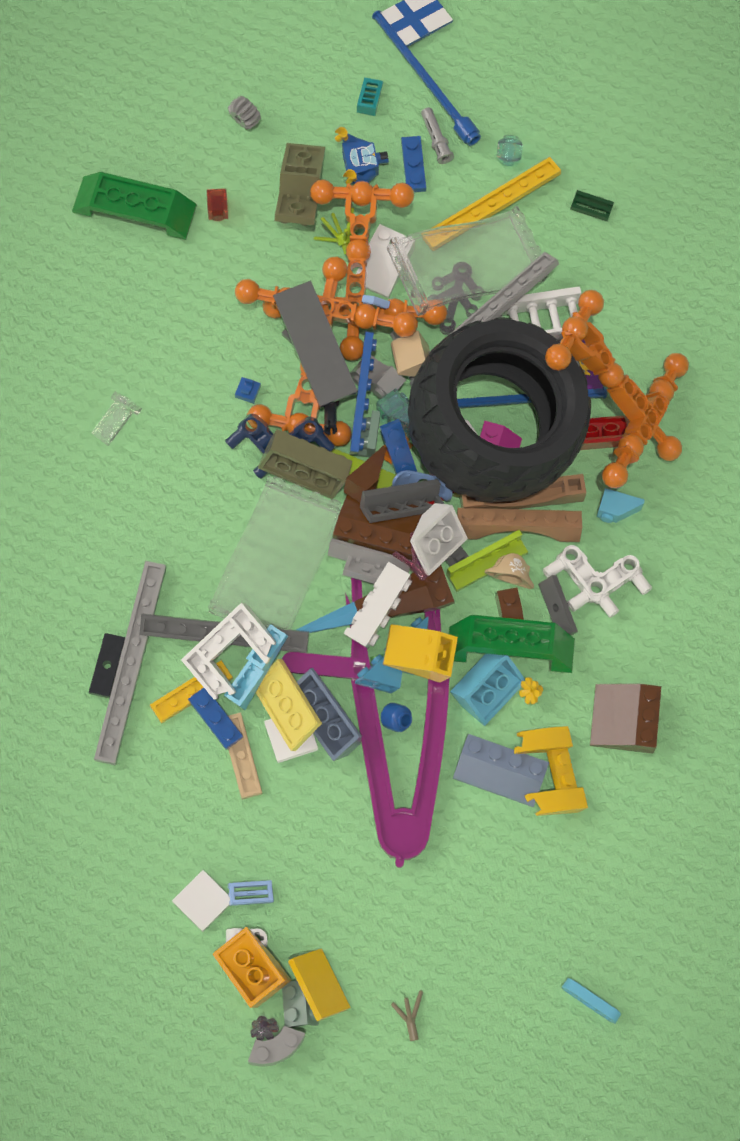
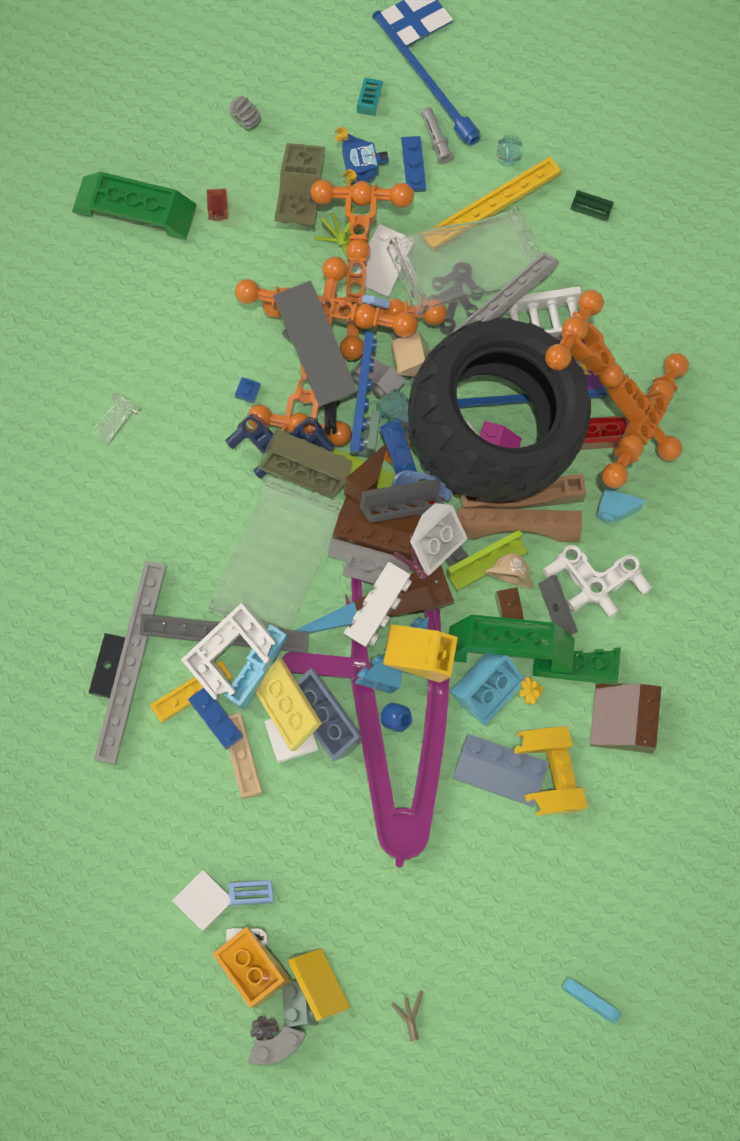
none -> green wing [533,647,621,685]

